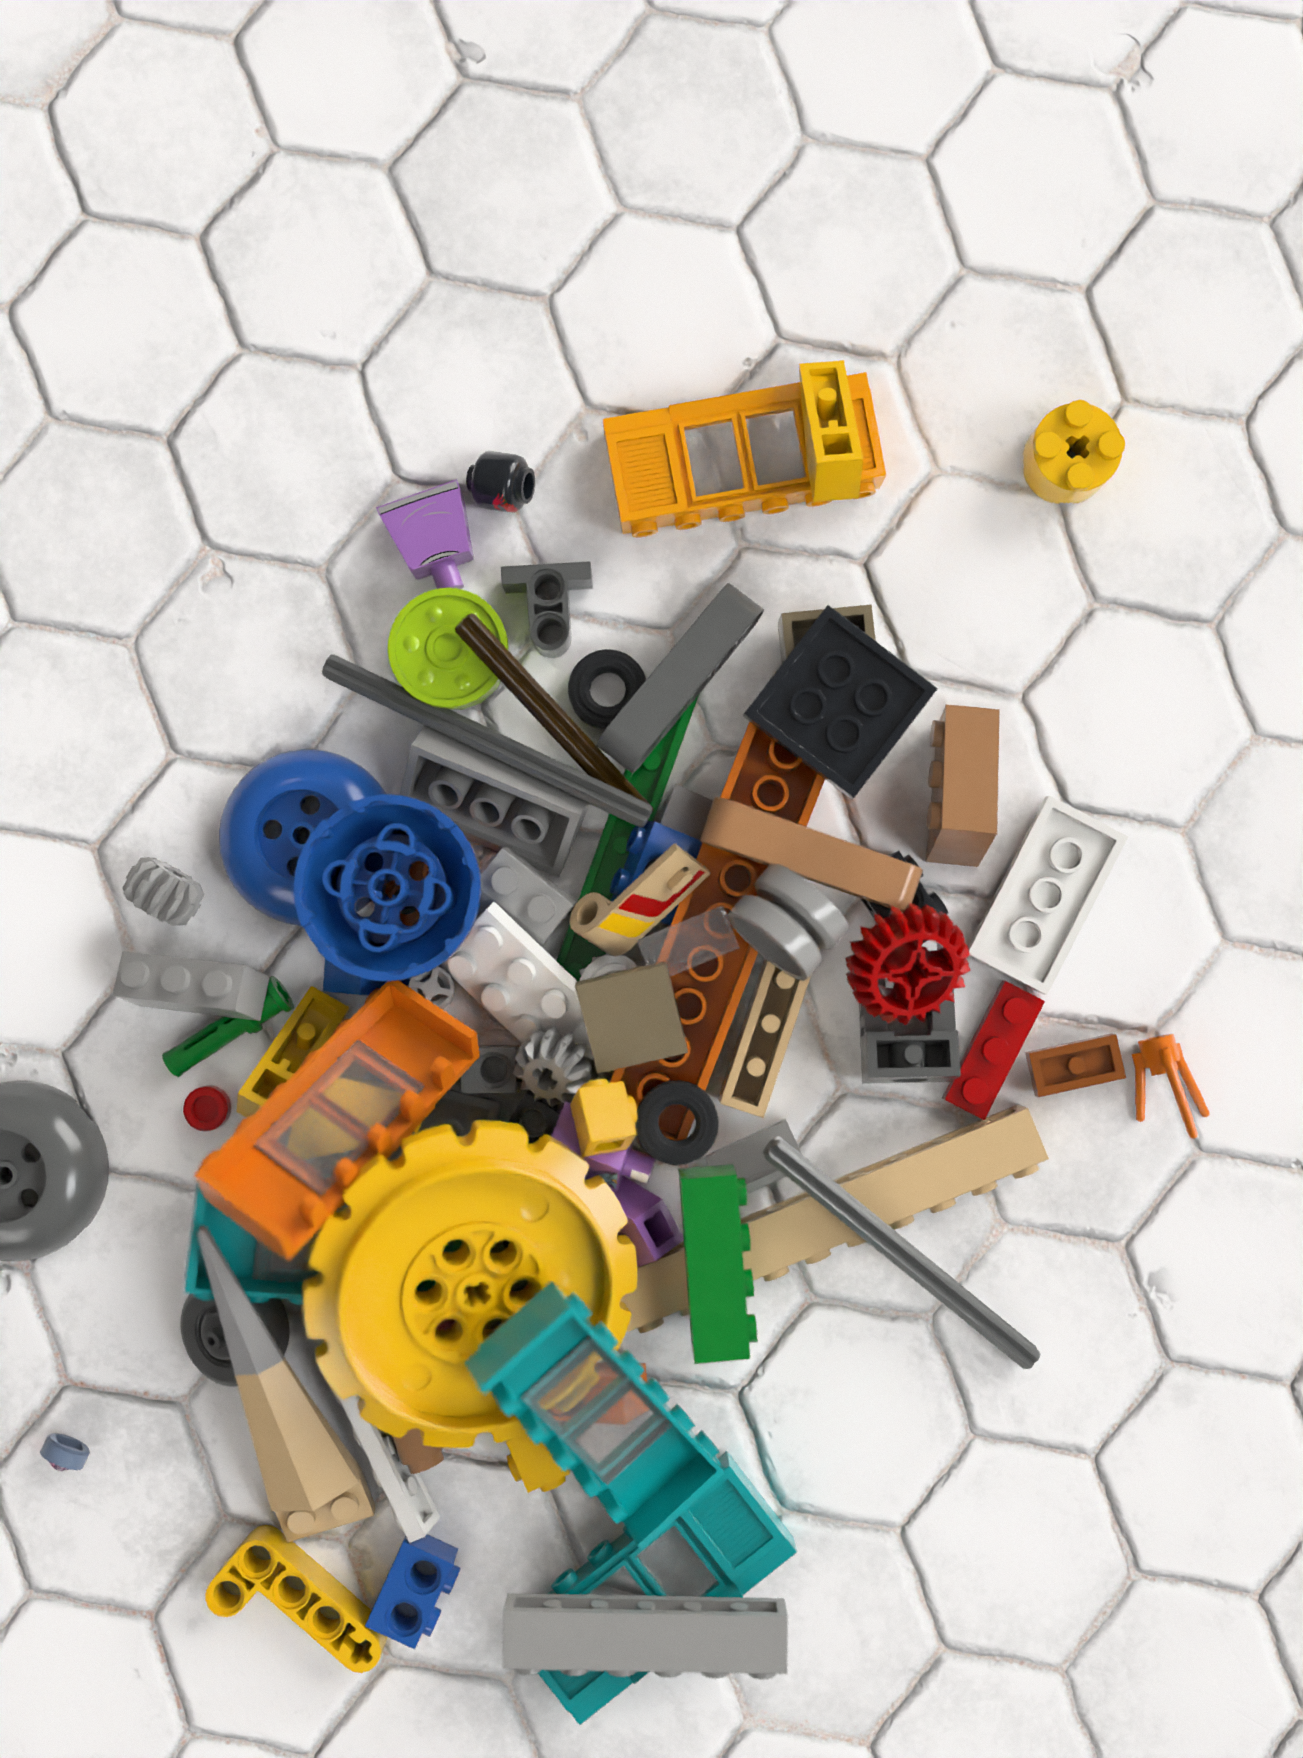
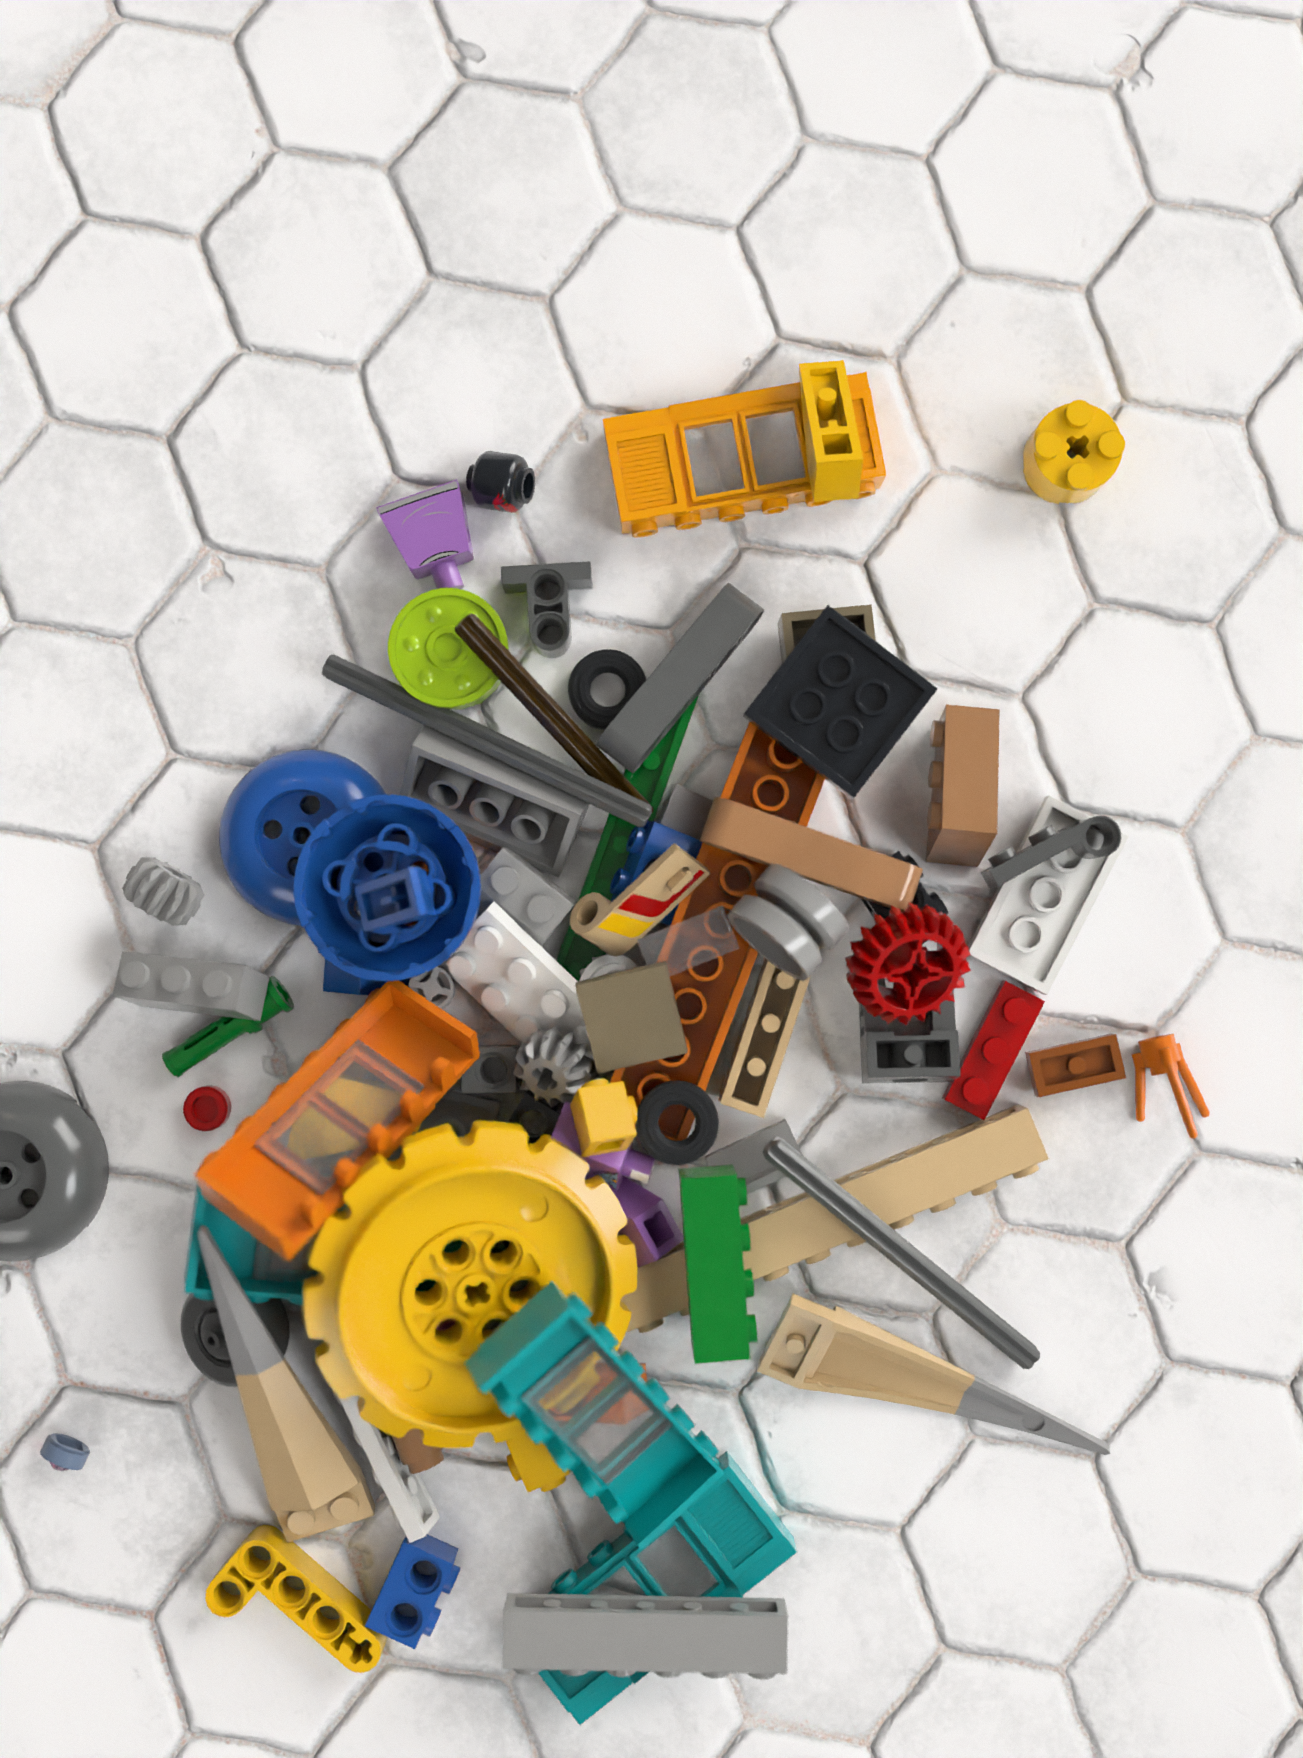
yellow slope [236,986,350,1117] -> none
none -> blue slope [354,867,436,932]
none -> tan plate [757,1293,1110,1455]
none -> dark grey plate [980,816,1121,888]

